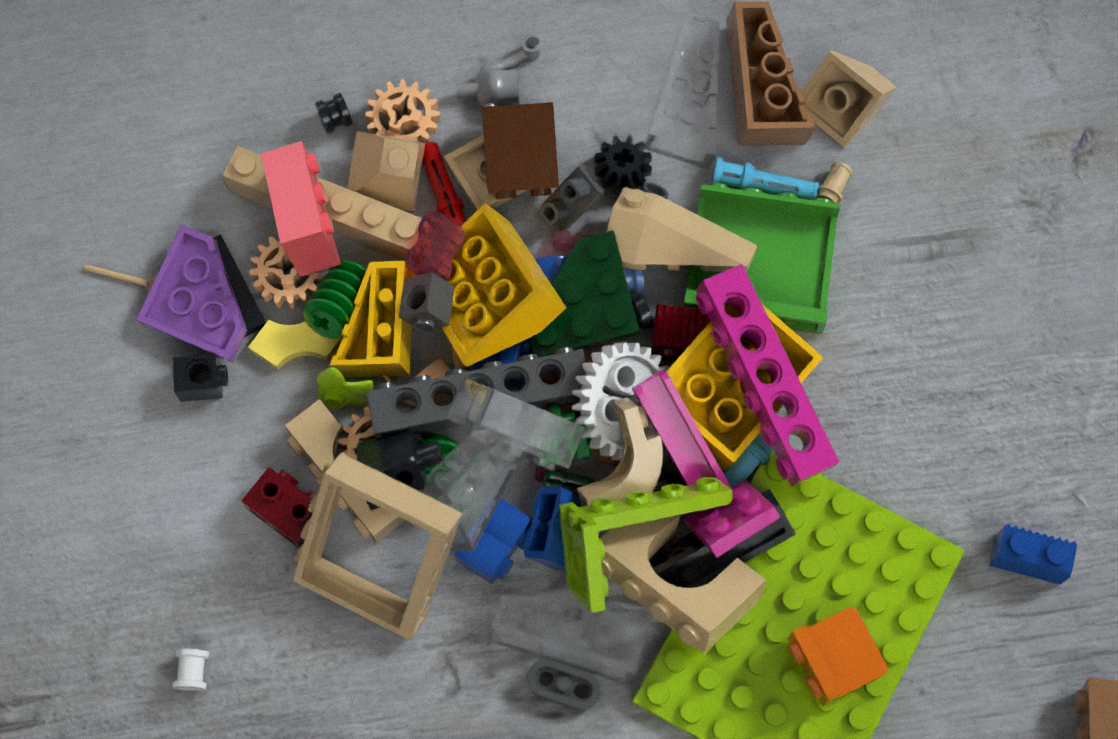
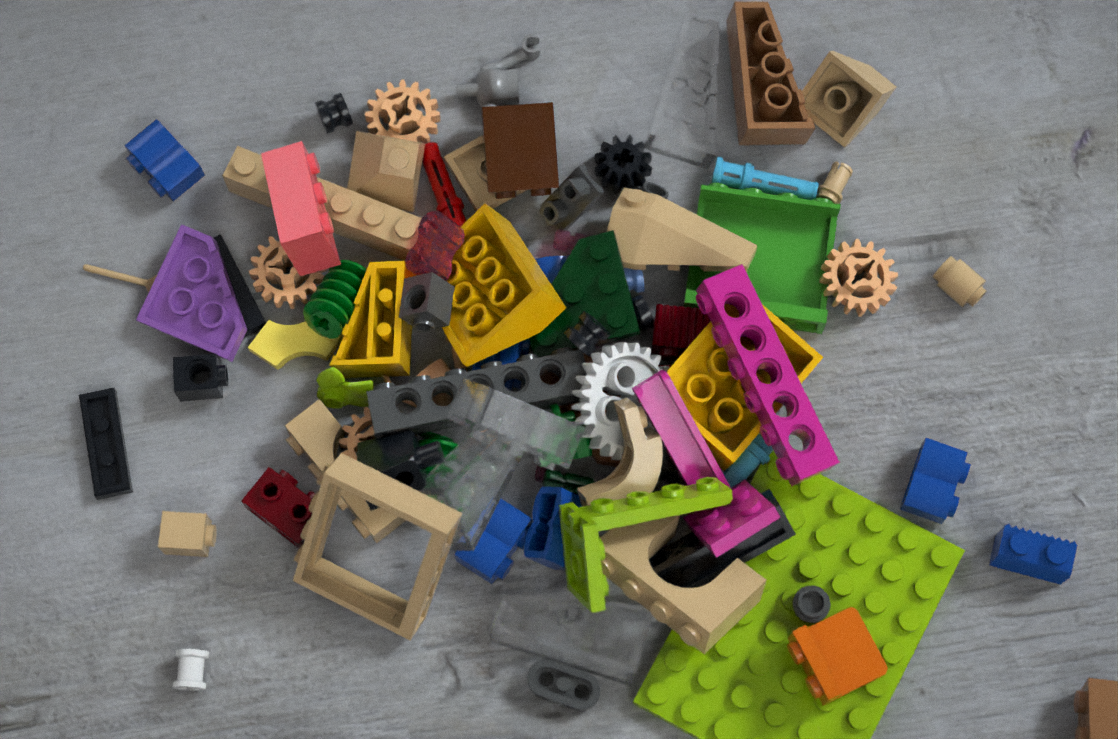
none -> black tile [79,388,133,500]
none -> blue brick [124,119,205,201]
none -> tan brick [158,511,217,557]
none -> black wheel [564,311,610,357]
none -> dark grey plate [793,585,830,623]
none -> light nougat gear [819,239,898,317]
none -> blue brick [900,438,971,524]
none -> tan brick [933,256,987,307]

